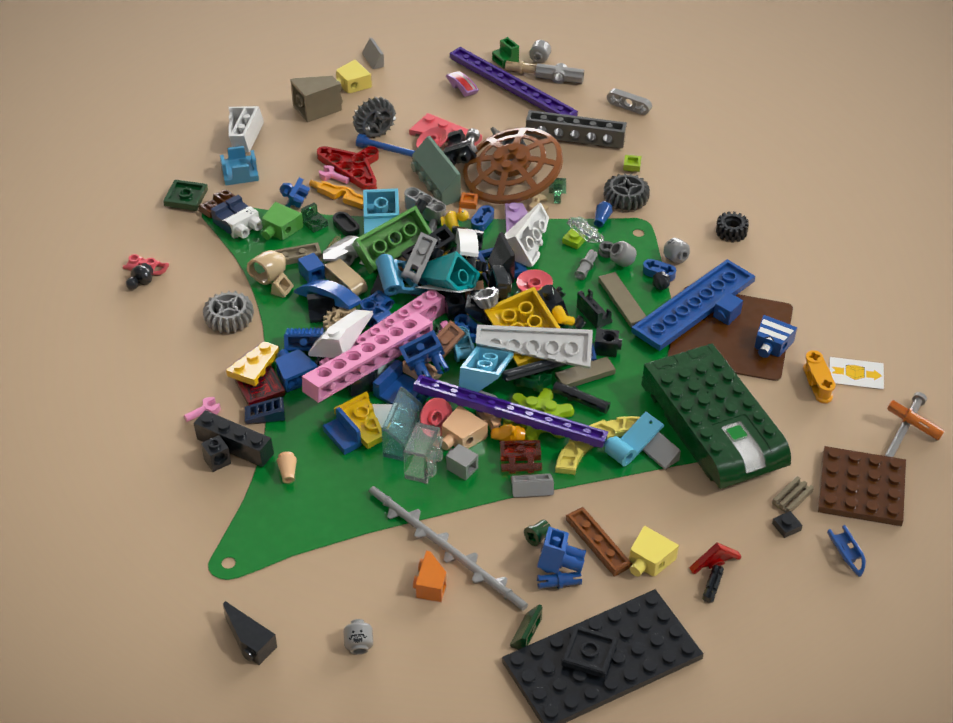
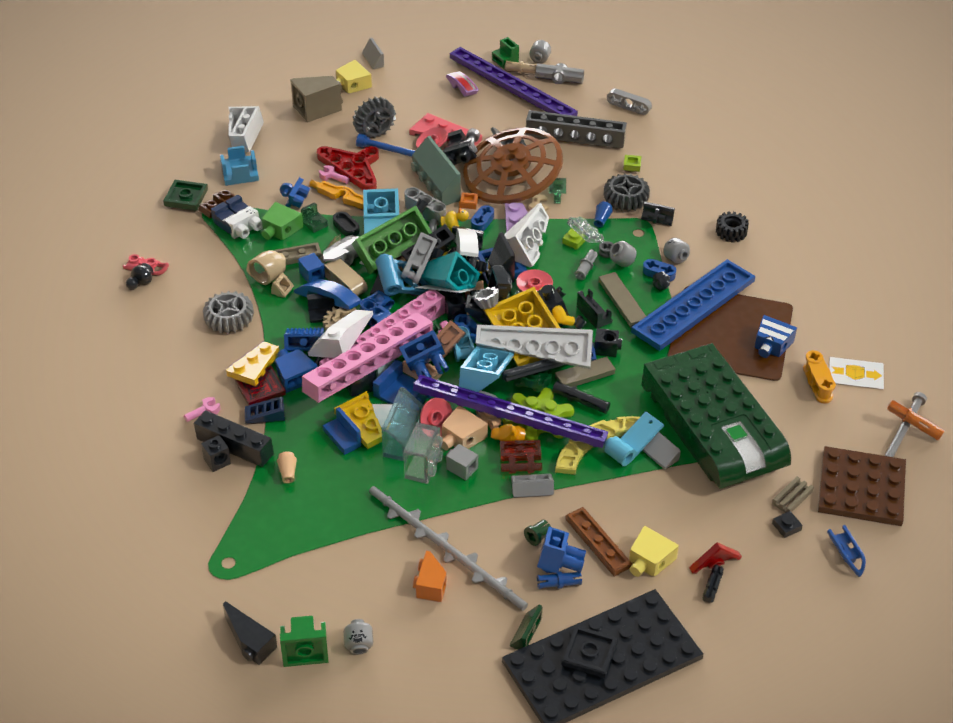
blue brick [713,292,743,325] -> none
none -> green panel [280,615,329,667]
none -> black hips [641,202,675,226]

